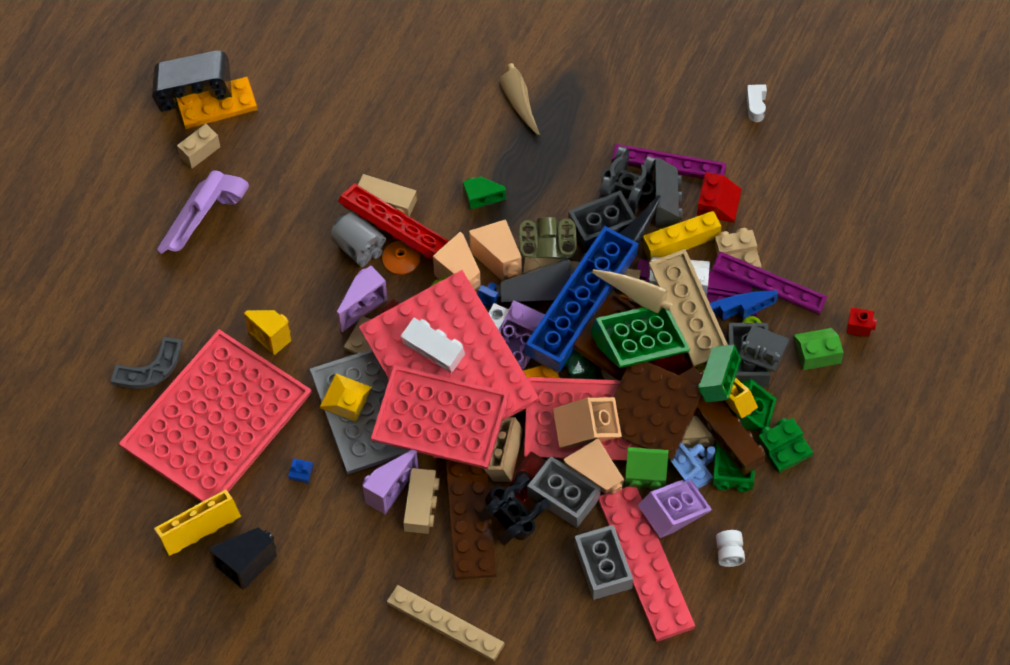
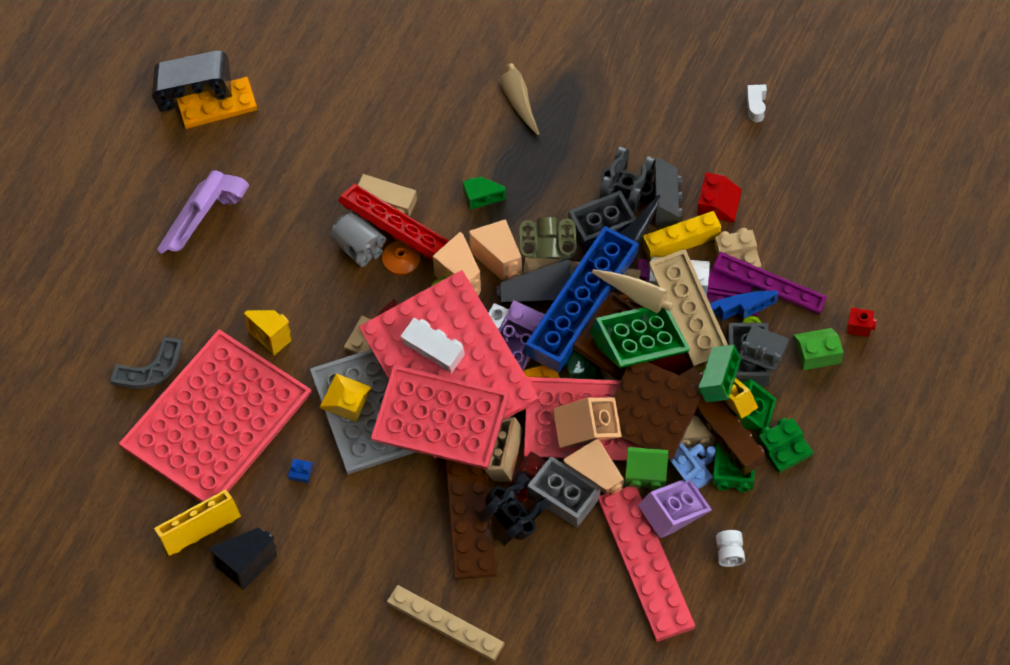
tan brick [177,124,220,169] -> none
lavender slope [337,266,388,332] -> none
lavender slope [362,450,418,515] -> none
tan brick [404,468,440,534] -> none
blue tile [477,282,499,309] -> none
light grey brick [574,525,633,600] -> none
magenta tile [612,144,726,179] -> none

